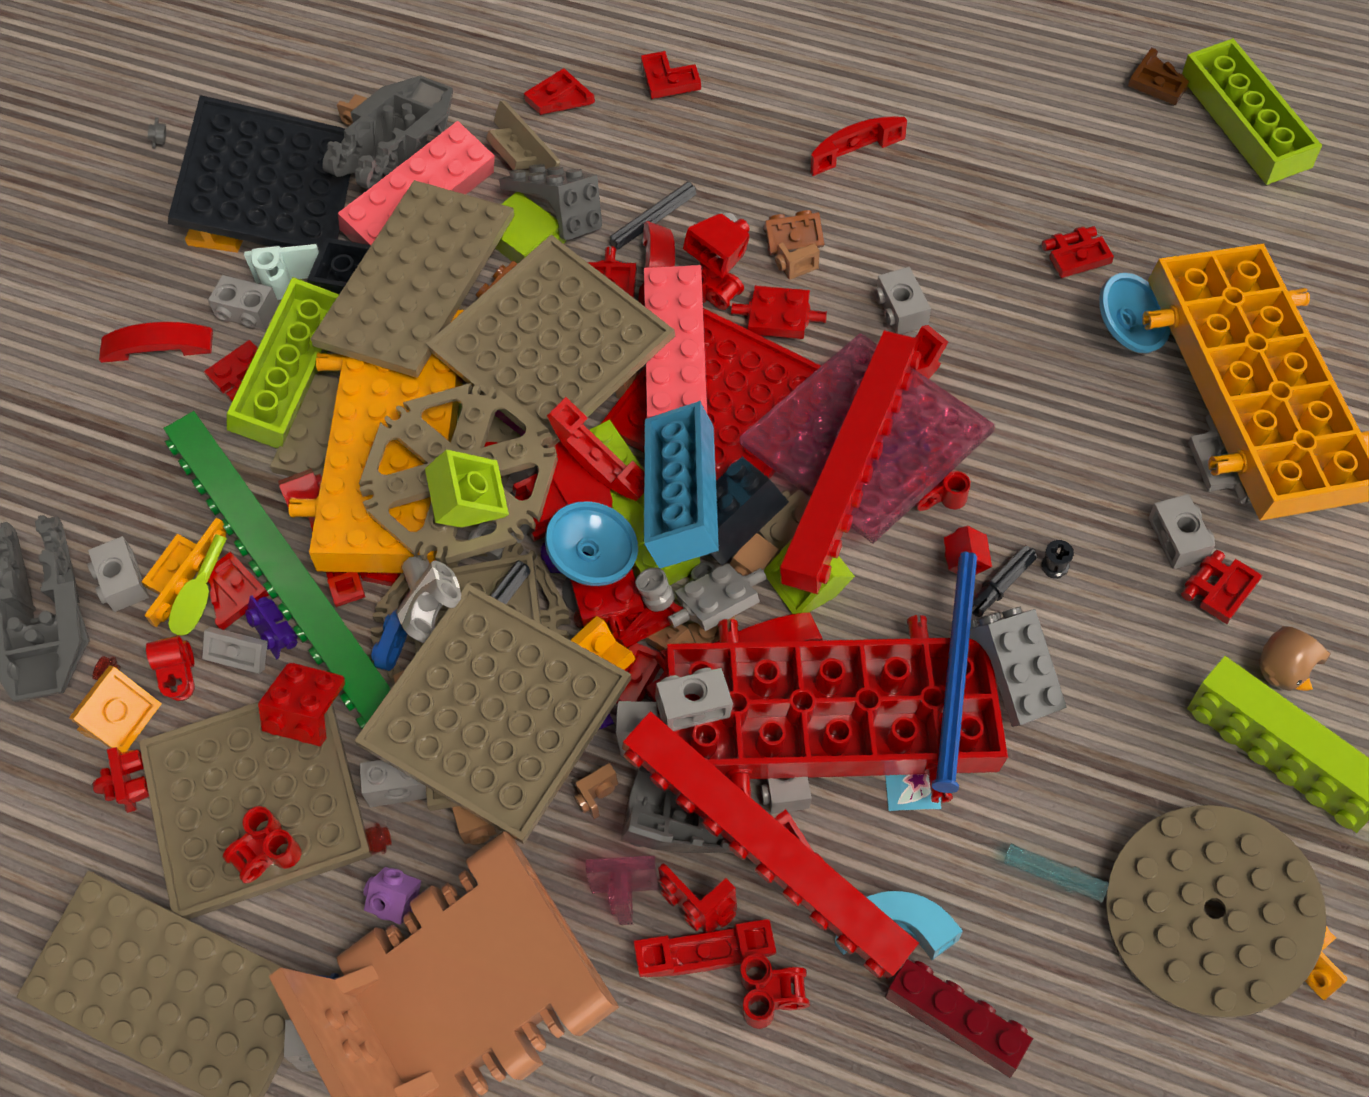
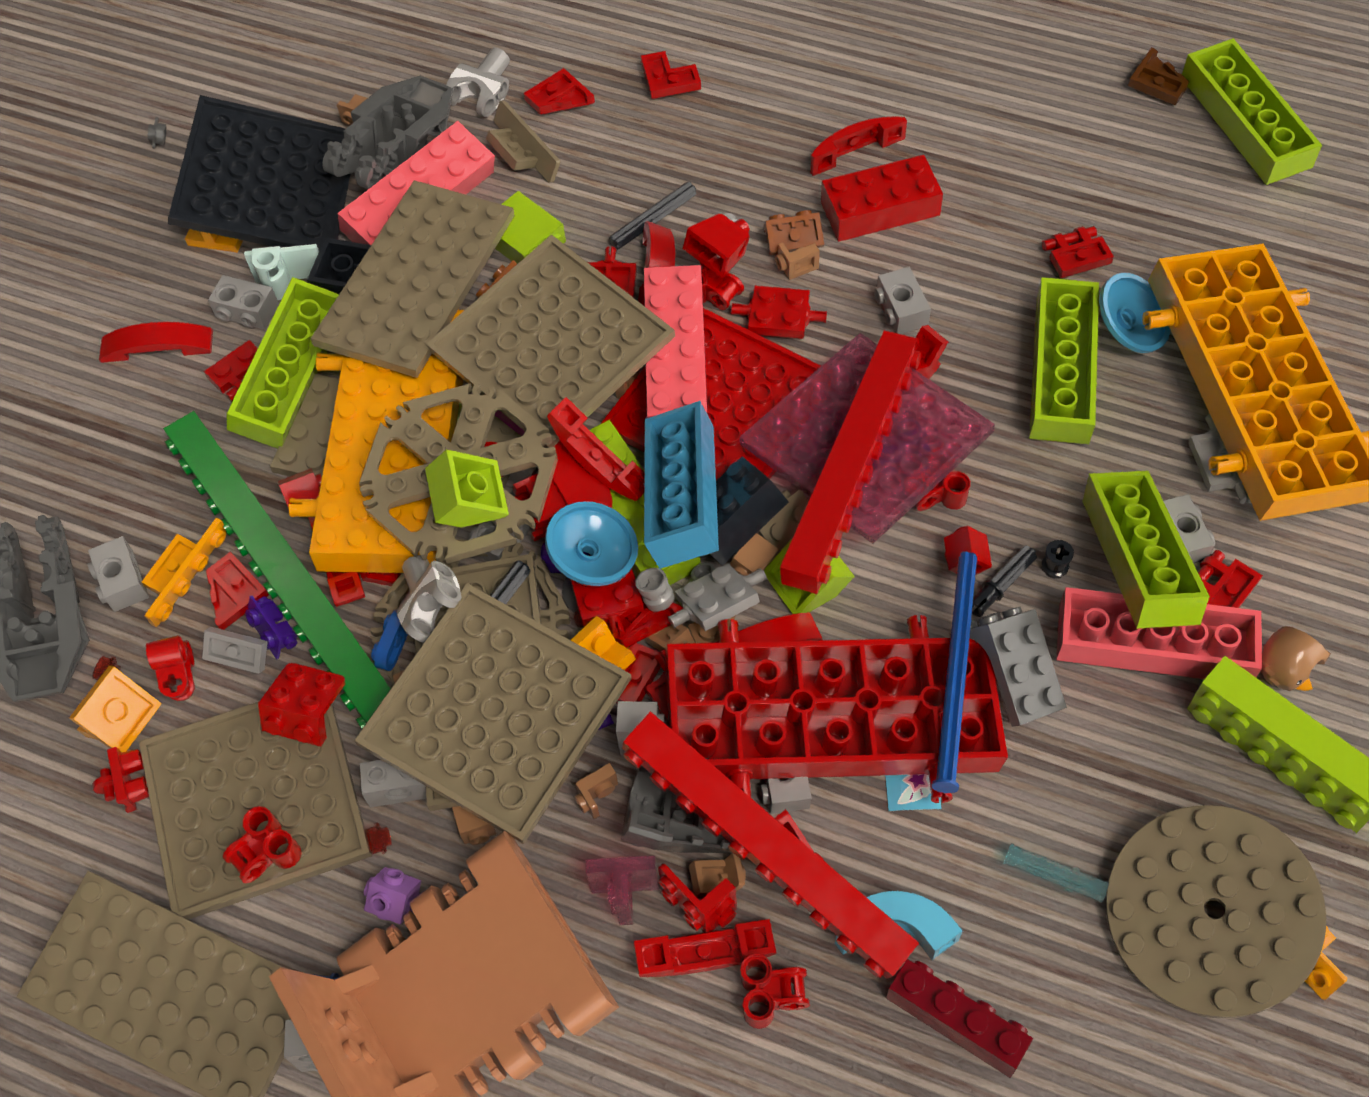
lime piece [168,534,227,636] -> none
dark grey bracket [499,164,602,240] -> none
light grey brick [655,668,733,731] -> none
none -> light grey connector [446,47,510,117]
none -> medium nougat bracket [689,853,746,898]
none -> red brick [821,155,943,242]
none -> lime brick [1029,277,1099,445]
none -> coral brick [1056,587,1262,679]
none -> lime brick [1082,471,1210,629]

